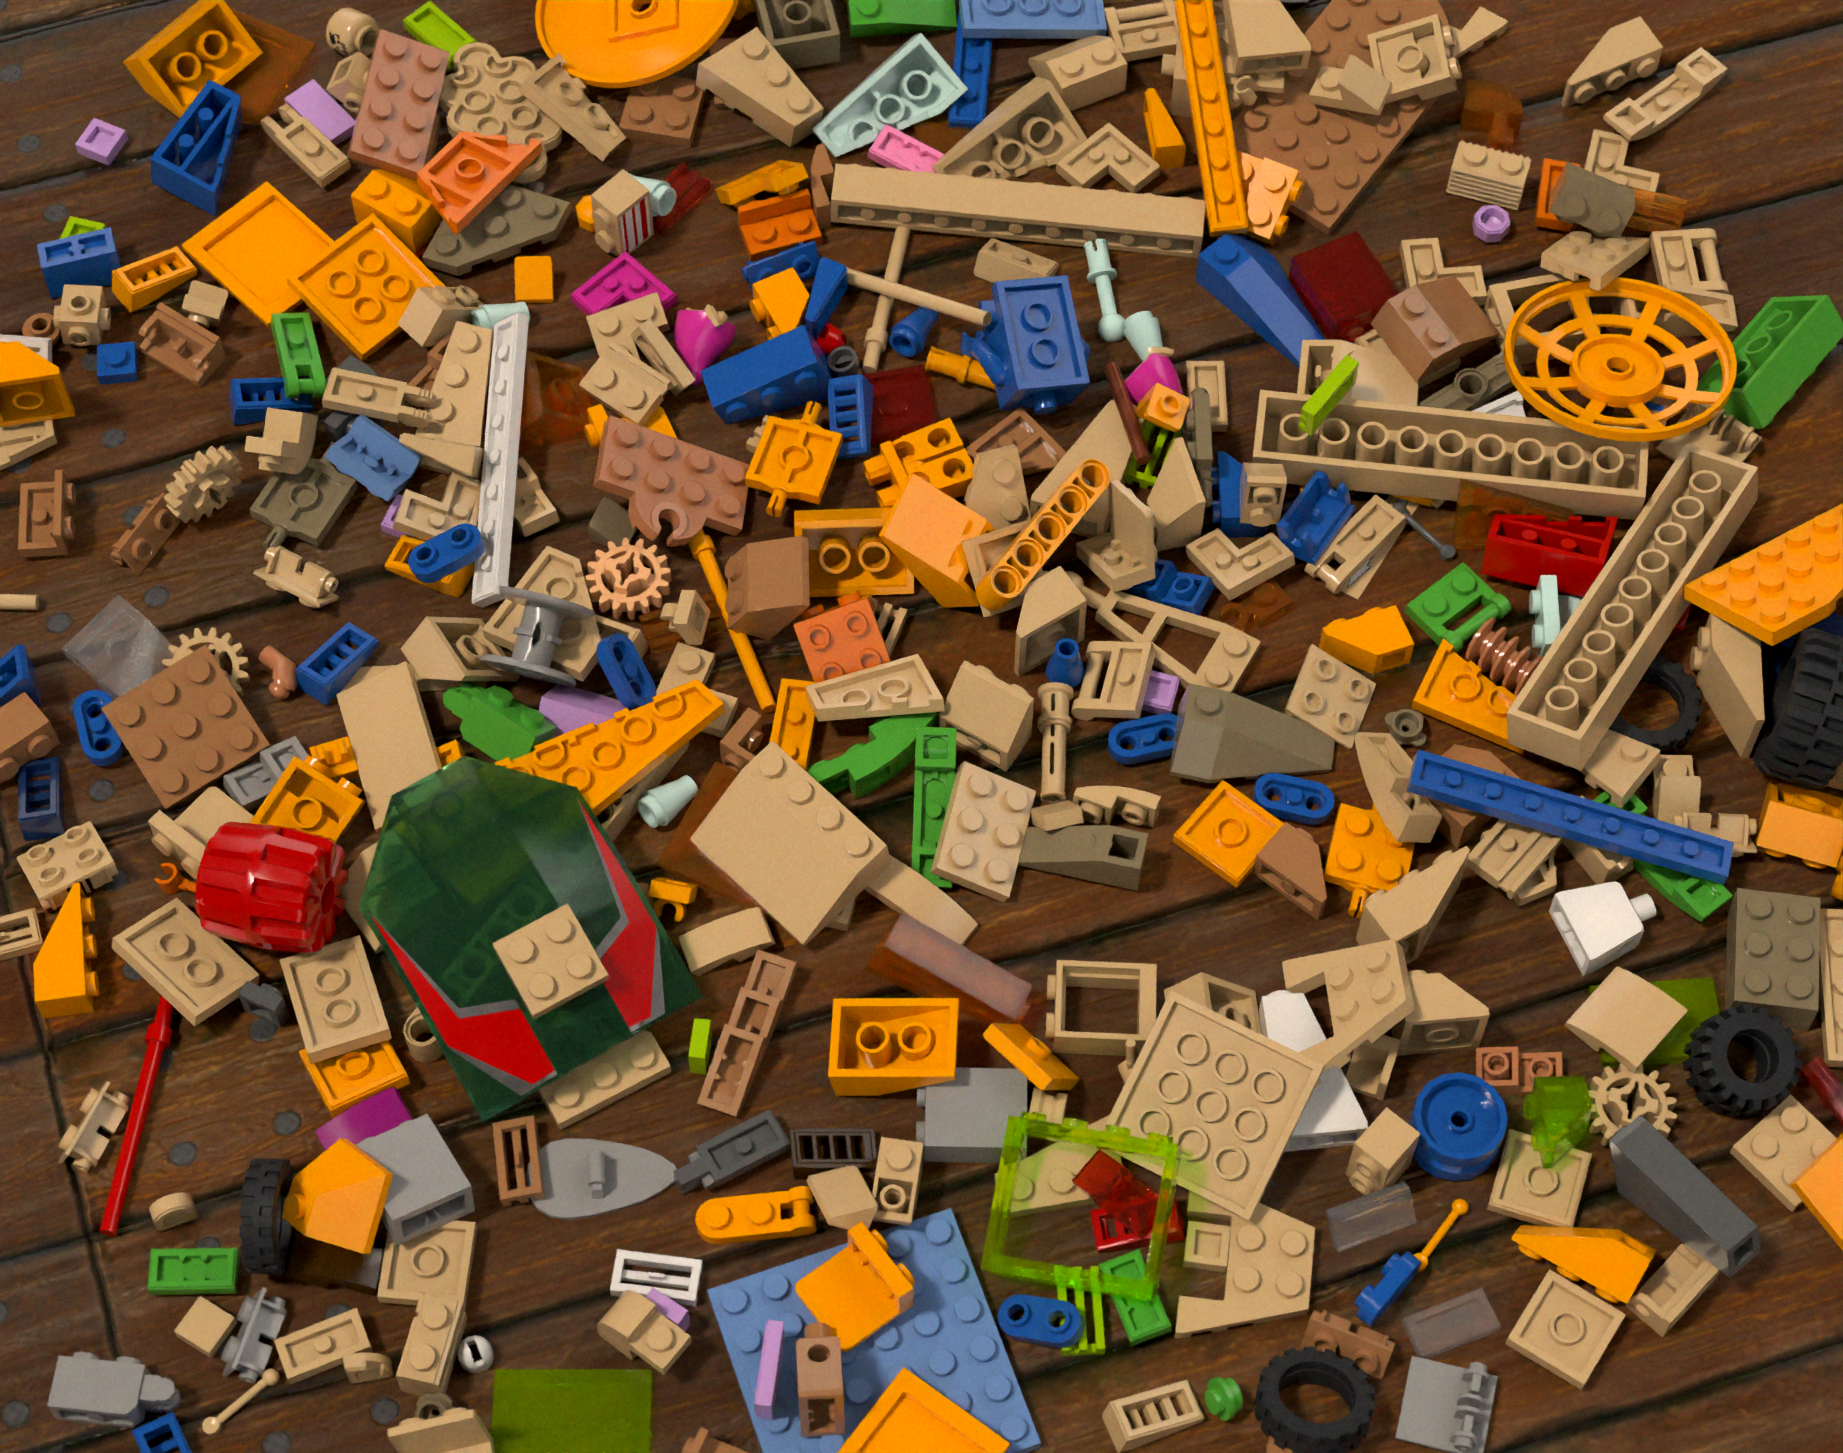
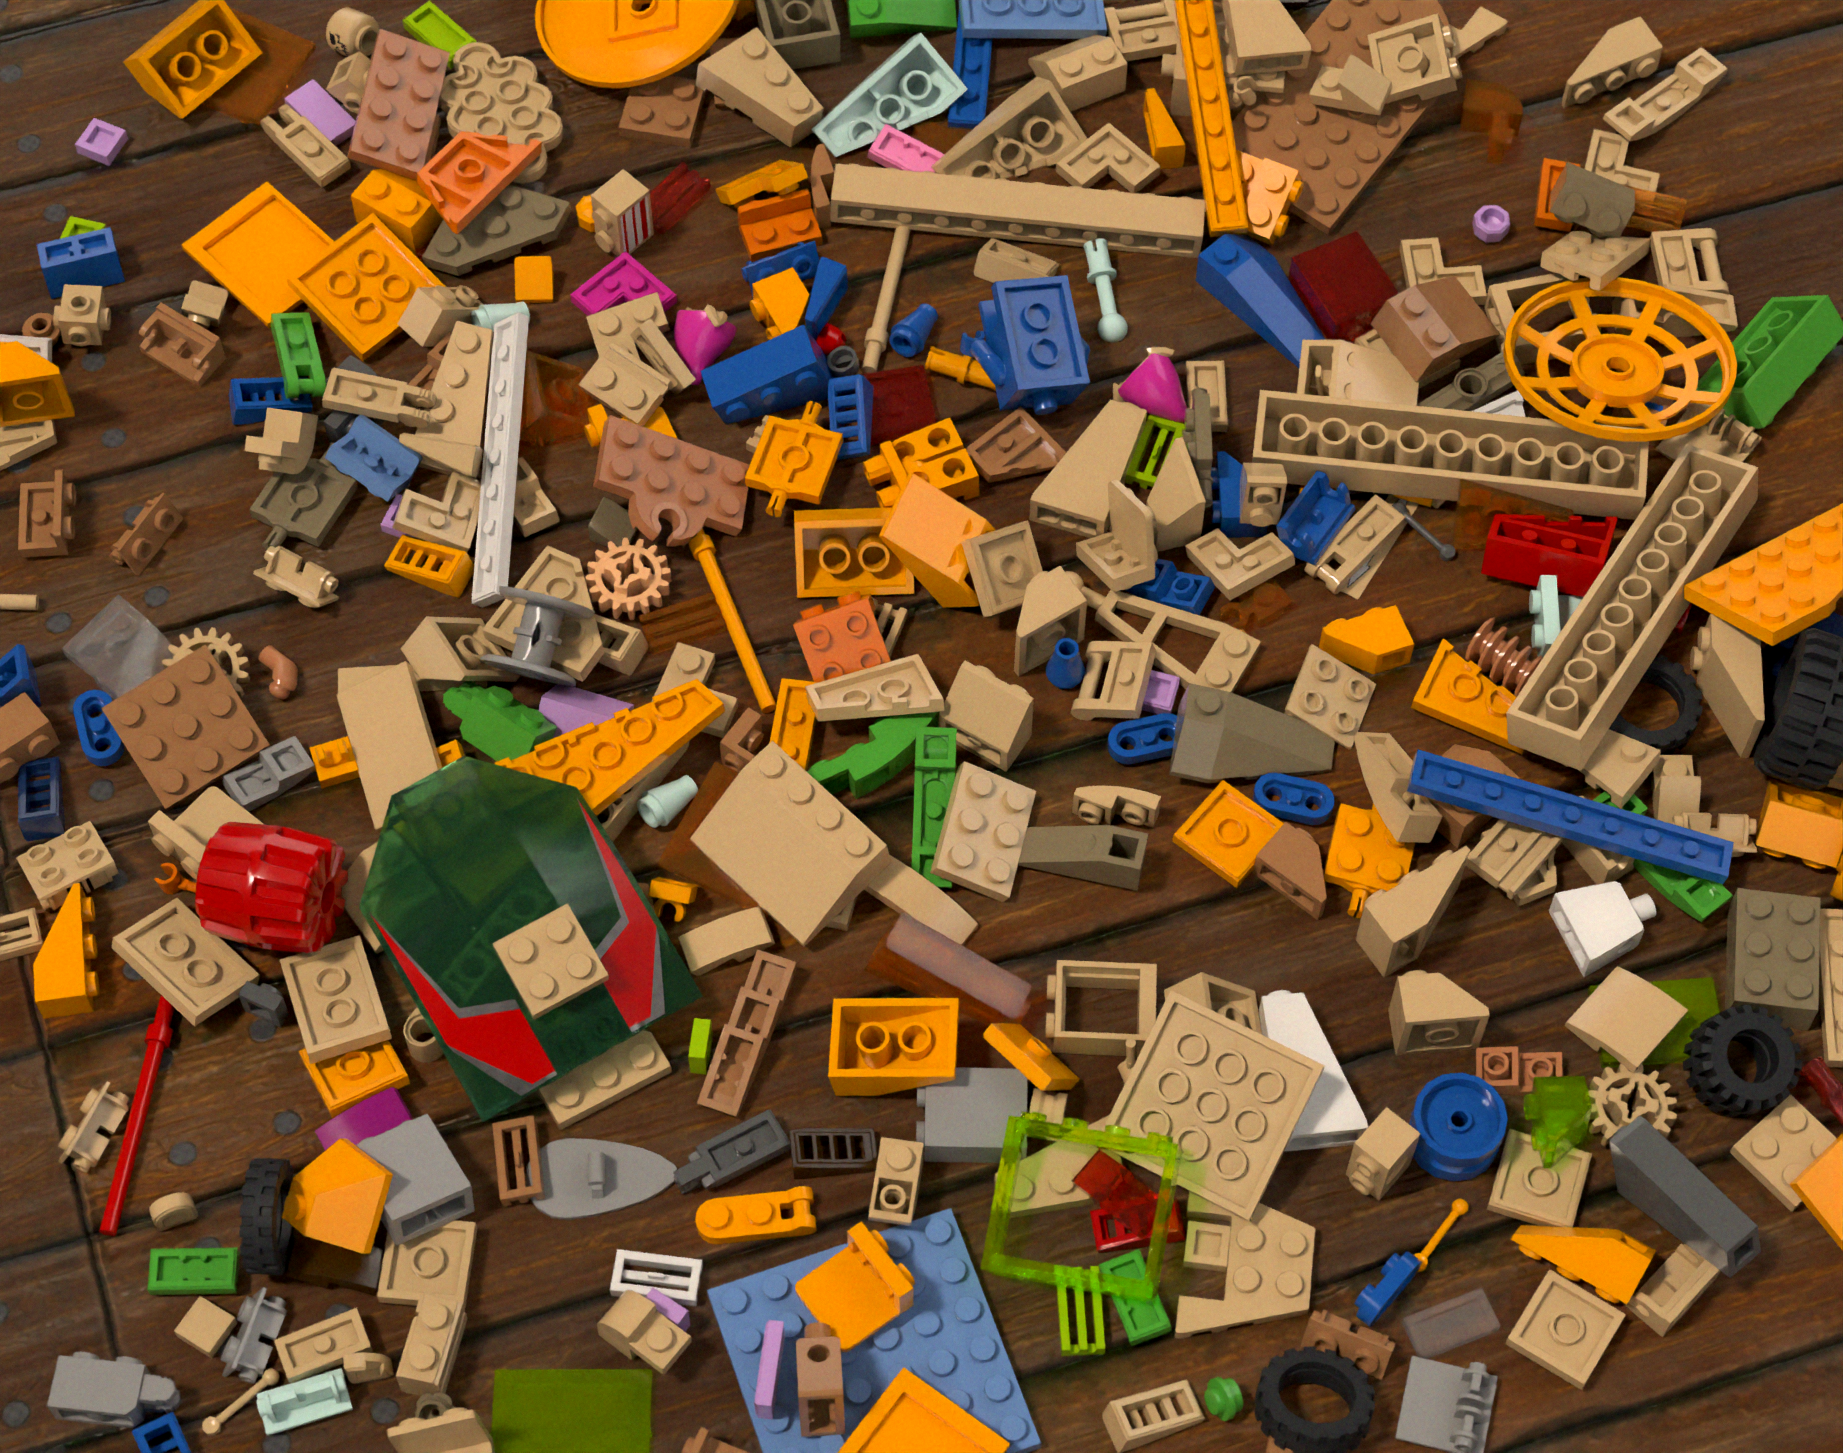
blue plate [97,342,138,385] -> none
light orange slope [112,246,197,313] -> none
blue wedge [150,79,242,217] -> none
tan gear [164,446,244,523] -> none
light orange plate [250,755,366,843] -> none
blue slope [296,622,379,705] -> none
blue plate [408,523,486,583] -> none
white hinge [458,1335,494,1373] -> none
tan wing [518,53,626,162] -> none
blue plate [597,633,656,710] -> none
light aqua cone [630,174,676,216] -> none
tan tile [660,590,711,645] -> none
medium nougat slope [725,536,810,640] -> none
tan slope [806,1166,878,1230] -> none
tan axle [846,267,992,327] -> none
tan wing [964,444,1031,530] -> none
light orange beam [976,458,1110,611] -> none
blue plate [998,1294,1085,1348] -> none
tan tile [1030,800,1084,831] -> none
tan pin [1037,682,1073,804] -> none
copper bar [1103,362,1151,465] -> none
light aqua cone [1123,311,1163,362] -> none
light orange bracket [1135,382,1191,432] -> none
tan wing [1282,939,1415,1088] -> none
lime tile [1298,354,1359,436] -> none
clear tile [1326,1181,1416,1252] -> none
tan panel [1346,1035,1401,1100] -> none
dark tan plate [1384,709,1426,748] -> none
bright green plate [1405,562,1512,653] -> none
tan brick [1446,140,1531,210] -> none
none -> light aqua hinge [256,1368,353,1436]

